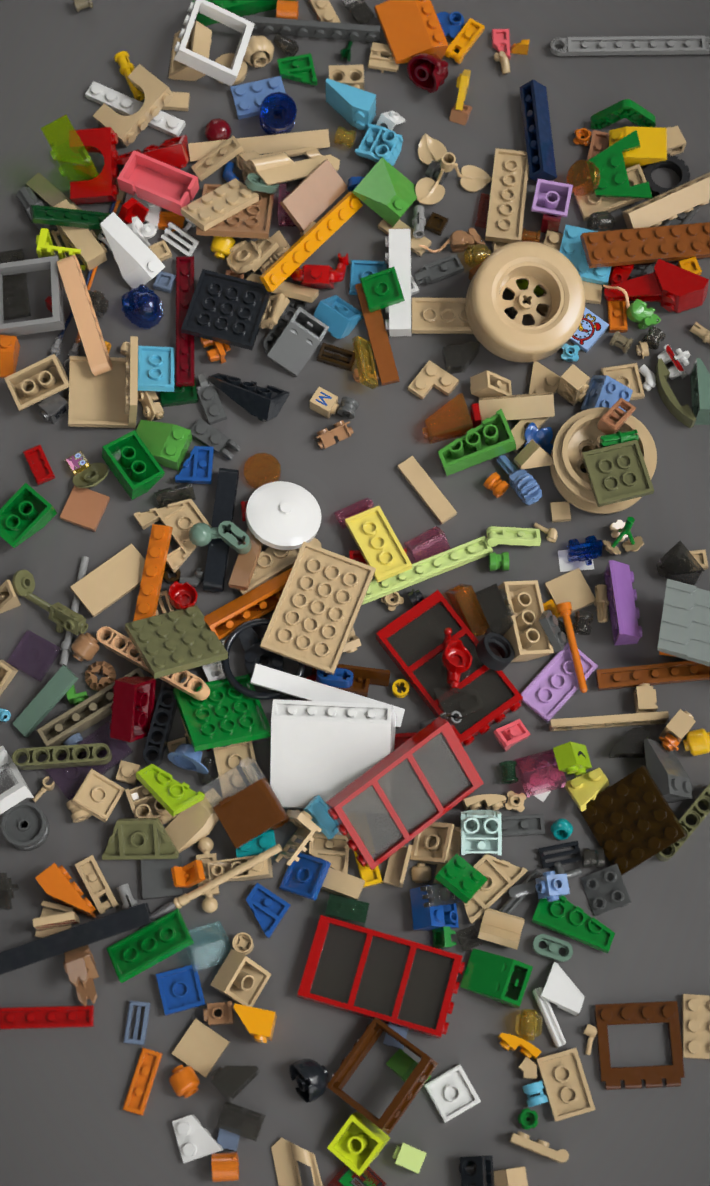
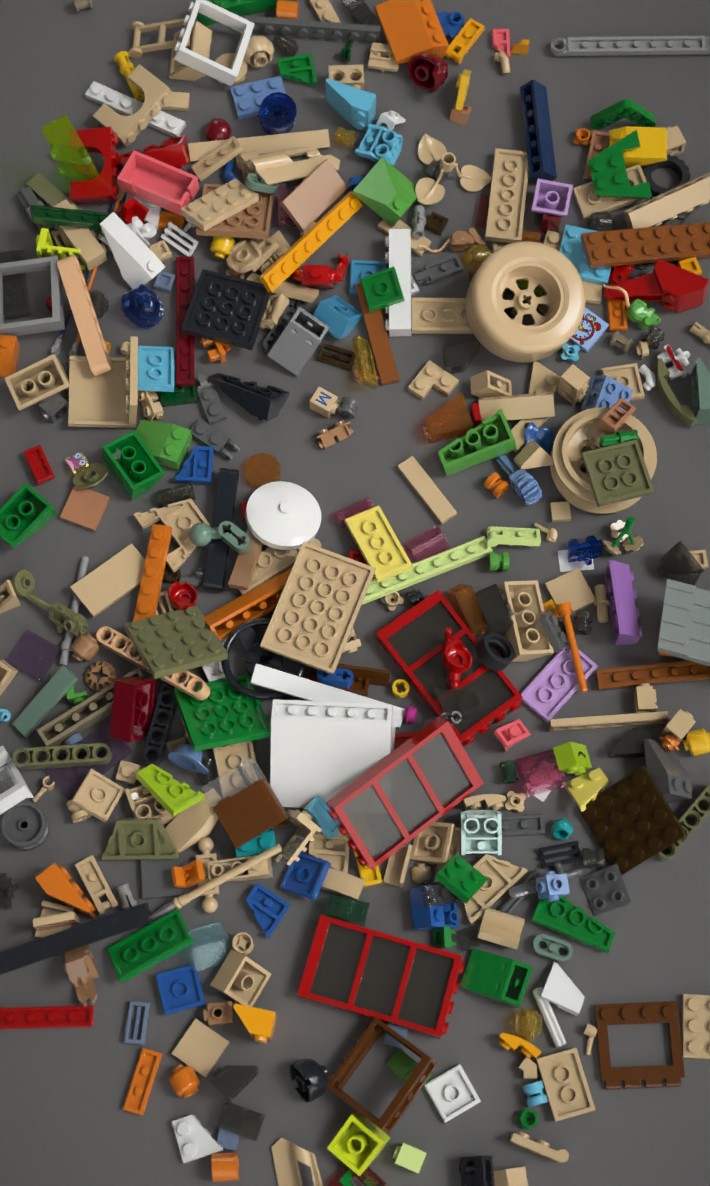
clear orange tile [567,159,600,196] -> none
none -> tan piece [128,16,191,59]
none -> dark pink plate [403,705,418,724]

